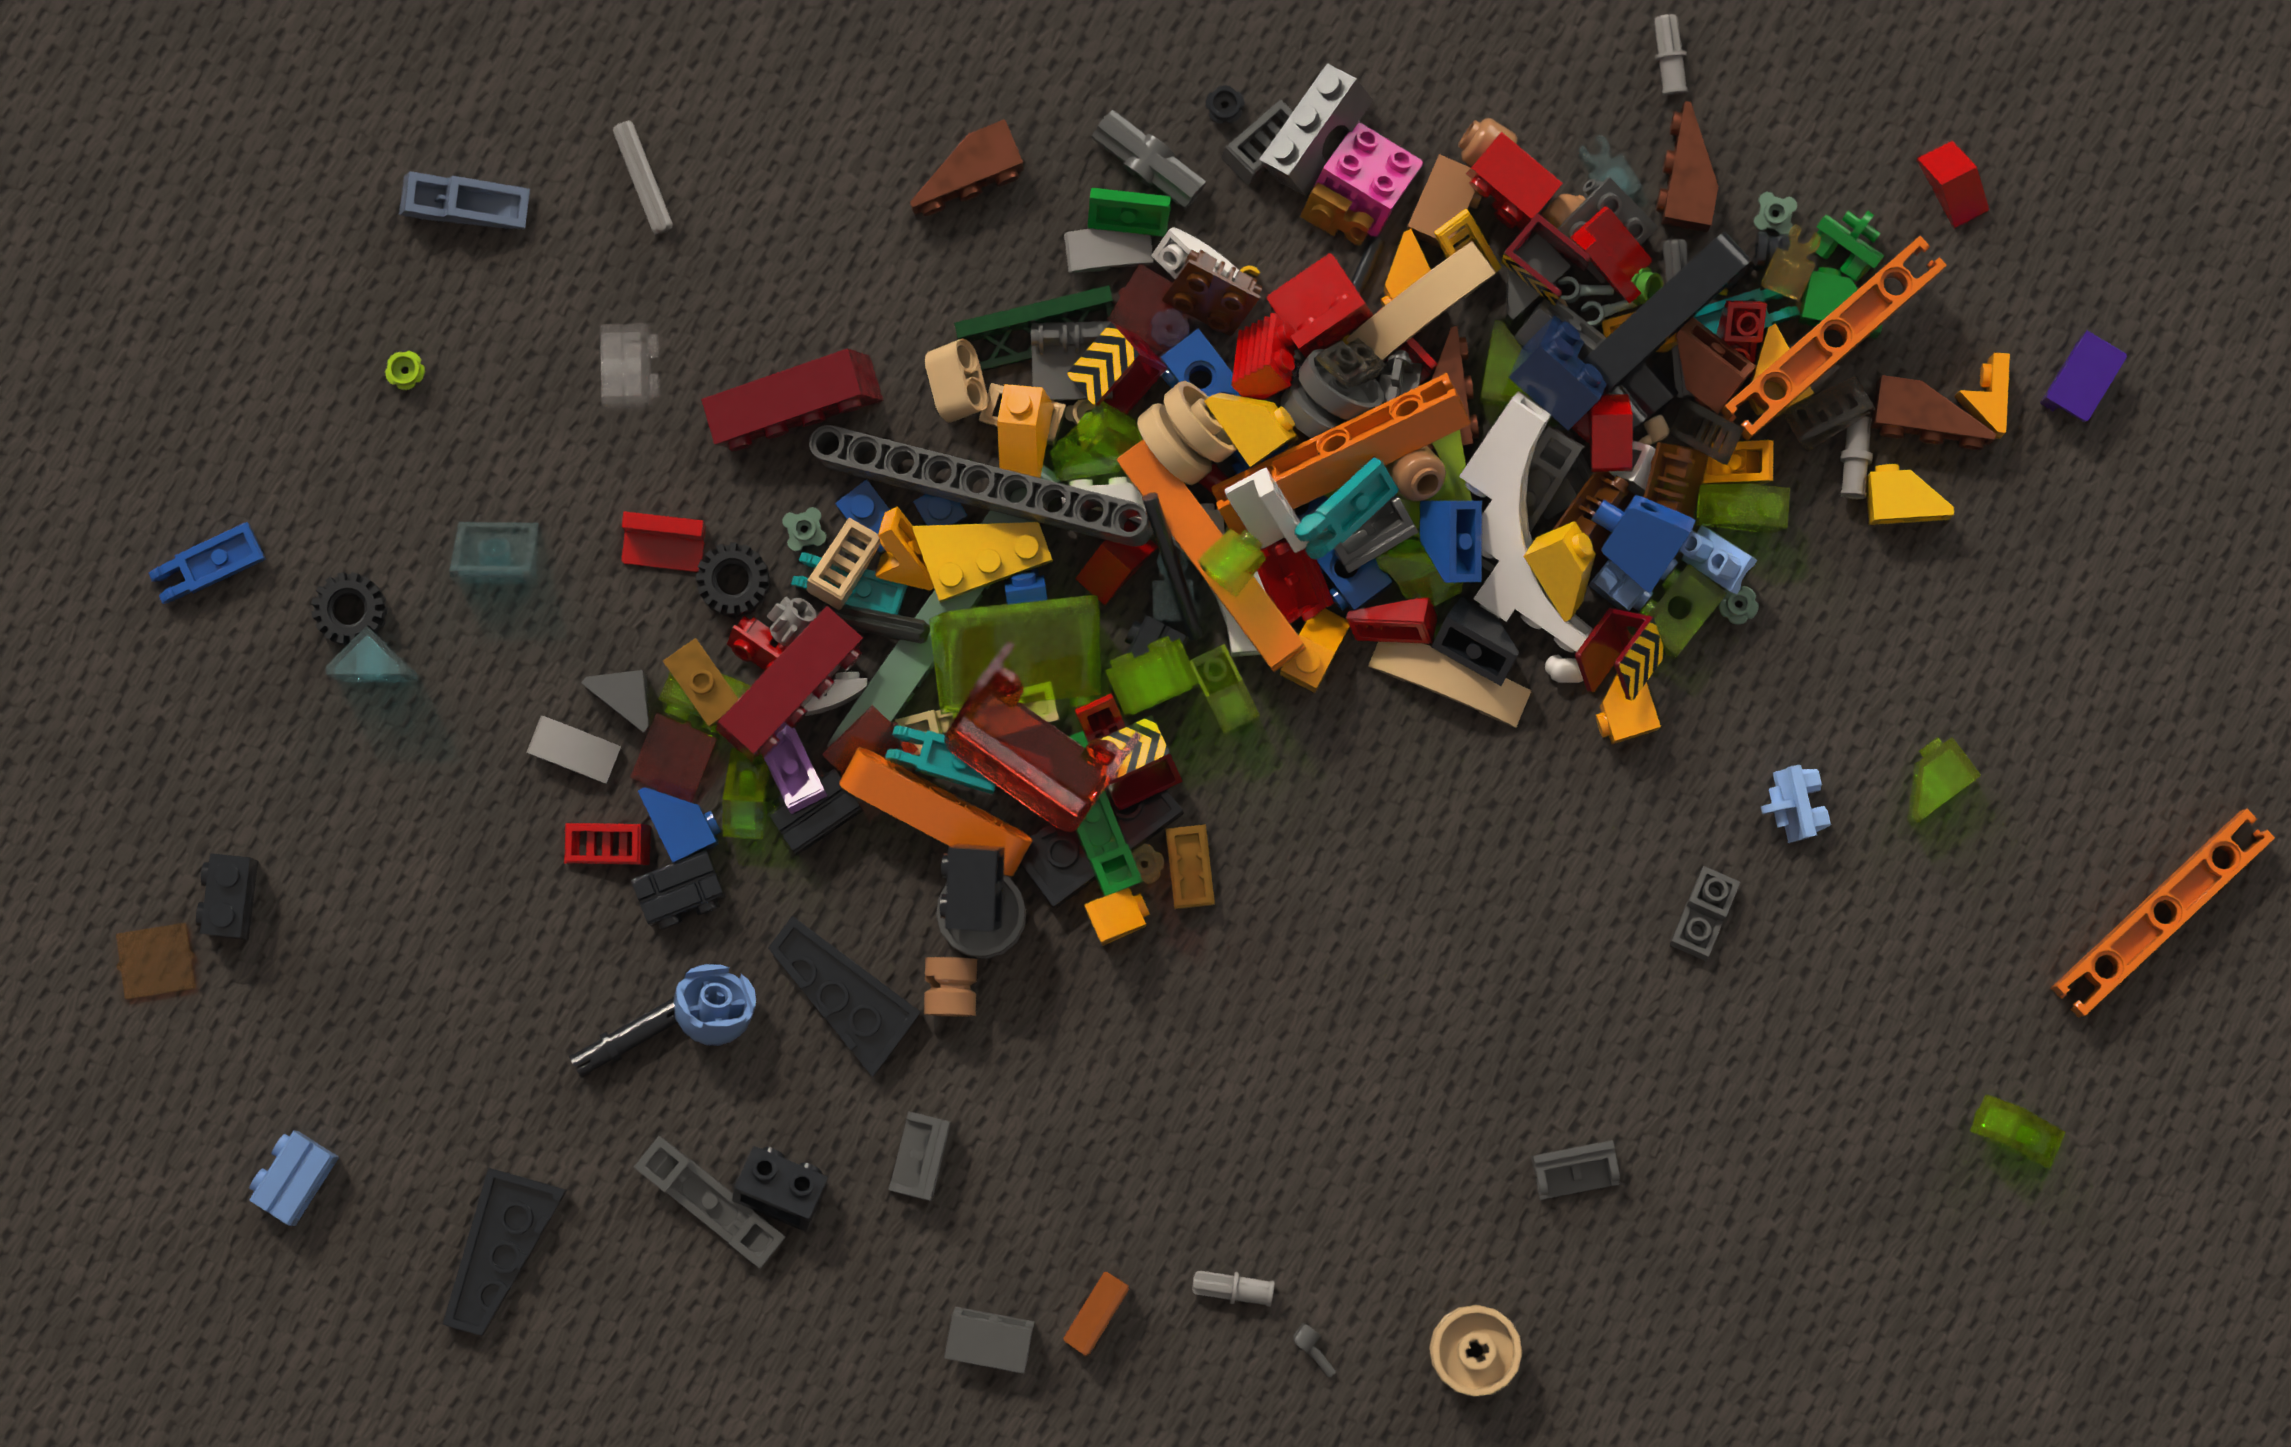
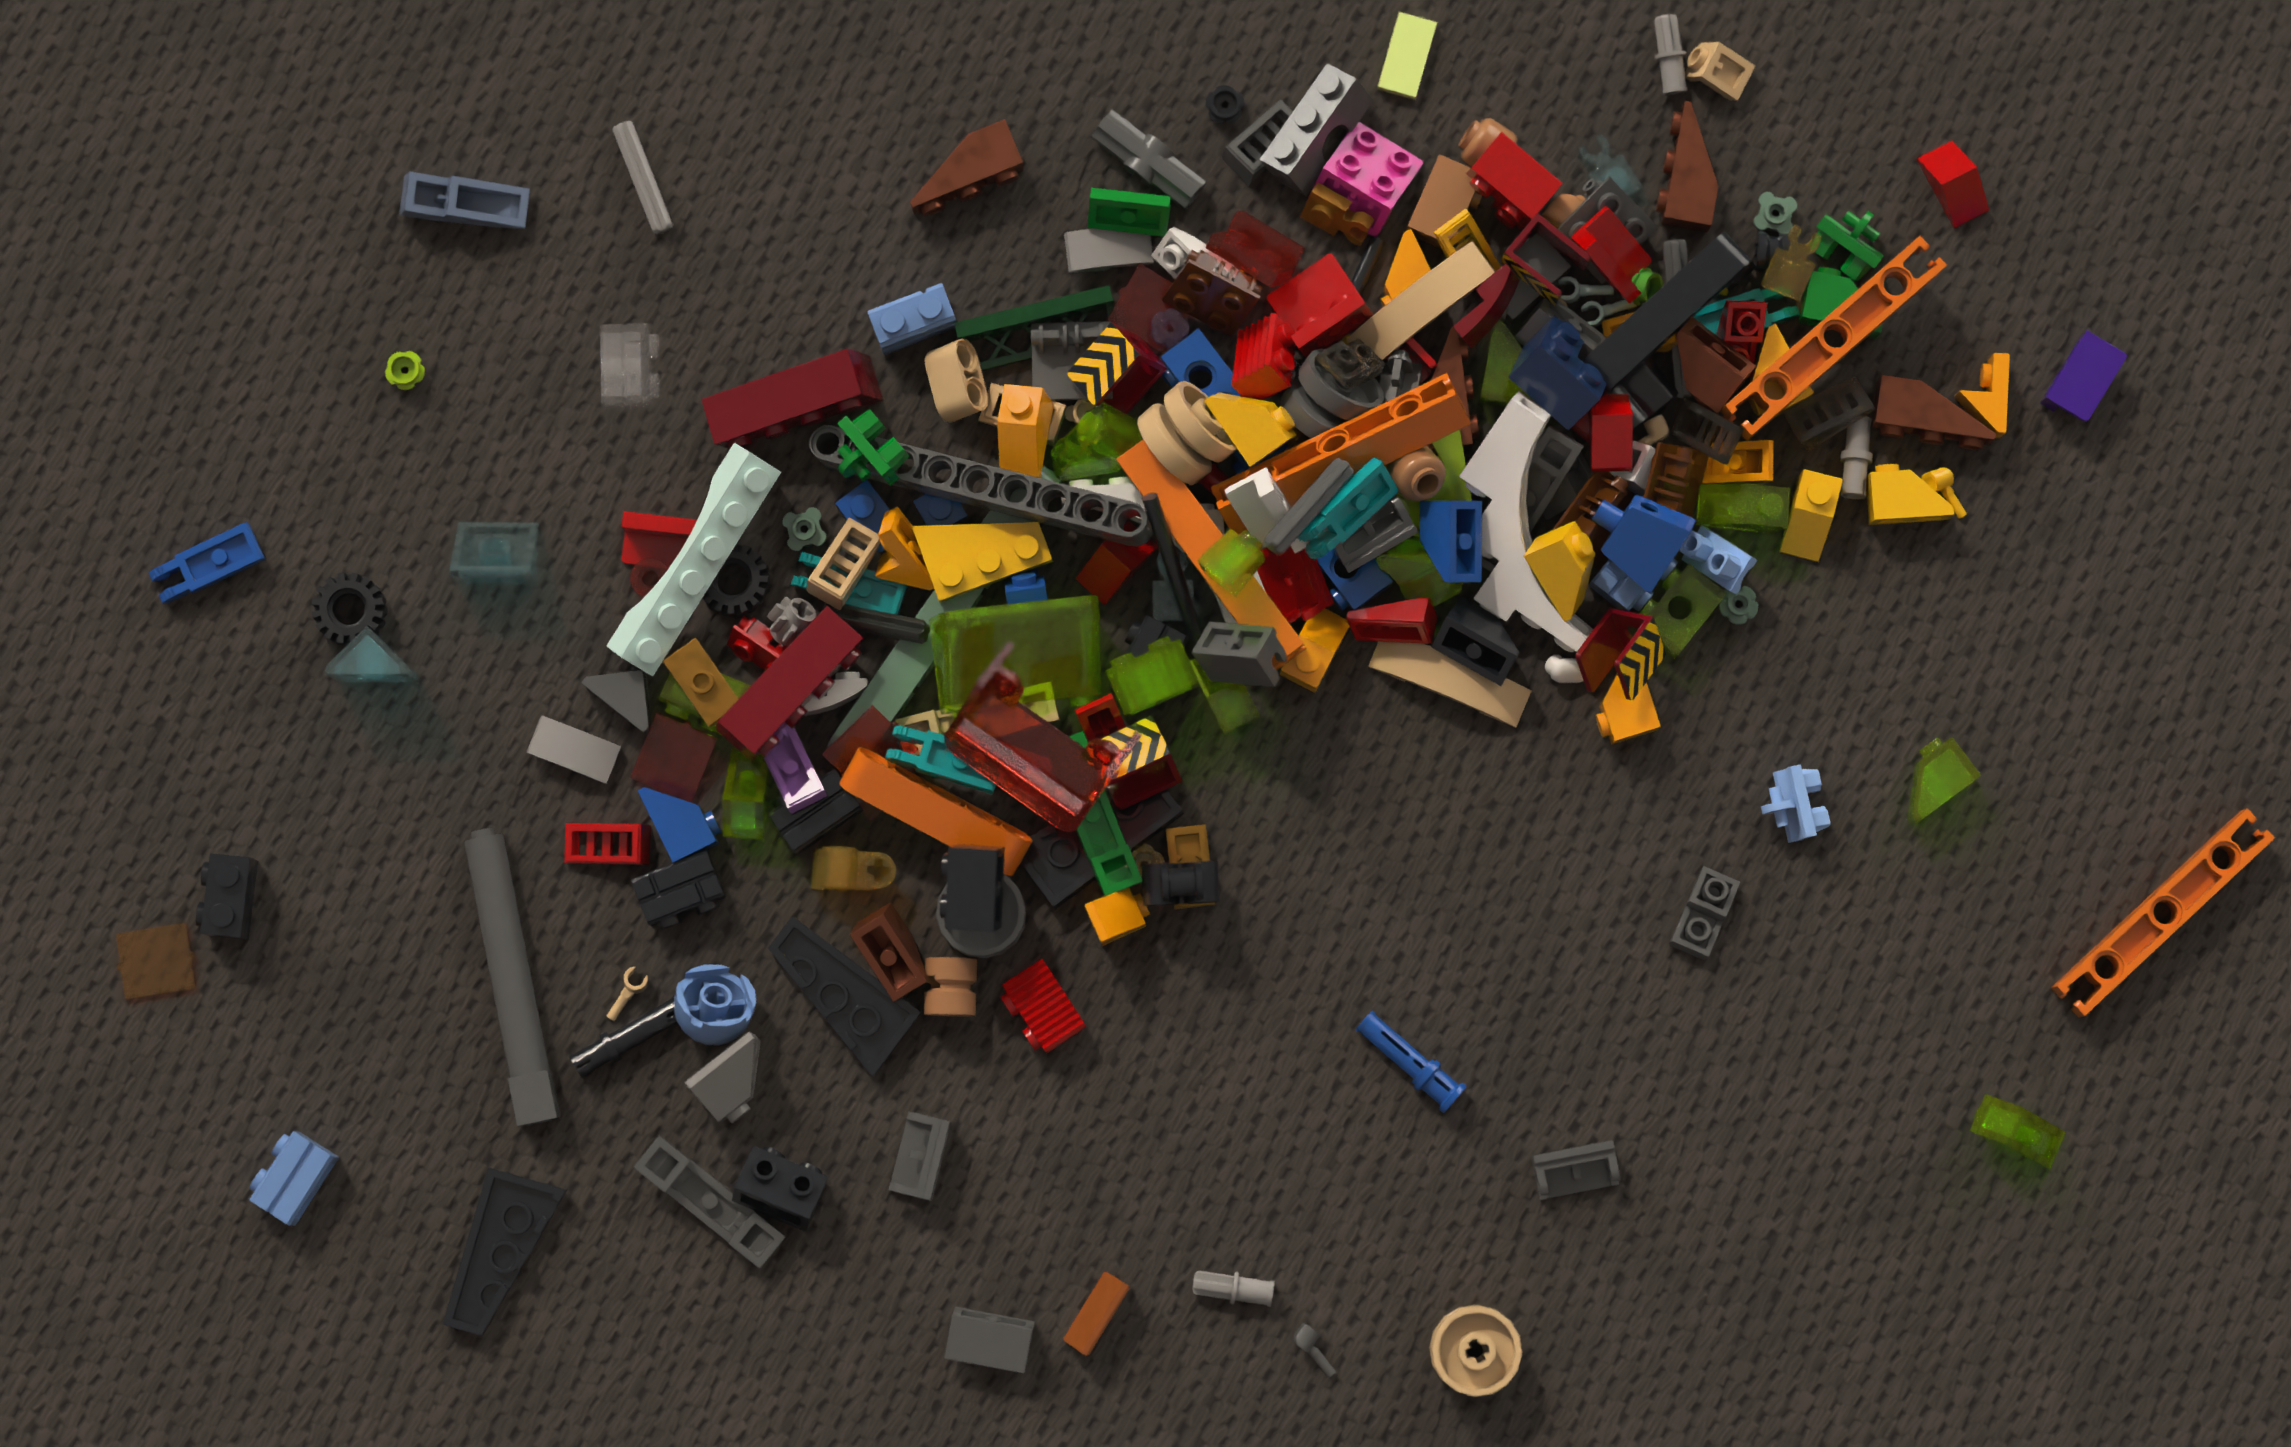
none -> dark grey brick [464,828,561,1127]
none -> tan hand [606,967,648,1021]
none -> light aqua arch [607,443,781,676]
none -> clear red plate [630,558,668,597]
none -> light grey slope [685,1032,760,1124]
none -> clear yellow piece [811,846,896,892]
none -> green hips [837,410,909,486]
none -> copper slope [850,902,928,1002]
none -> medium blue brick [867,283,957,355]
none -> red brick [1000,959,1087,1054]
none -> black piece [1141,861,1220,906]
none -> dark grey hinge [1191,622,1287,687]
none -> clear red bracket [1205,210,1304,287]
none -> dark grey axle [1264,458,1354,555]
none -> blue pin [1356,1010,1467,1114]
none -> yellowish green tile [1377,12,1437,100]
none -> dark red slope [1453,264,1519,348]
none -> tan bracket [1685,42,1755,101]
none -> yellow slope [1779,469,1843,562]
none -> yellow hand [1921,467,1967,519]

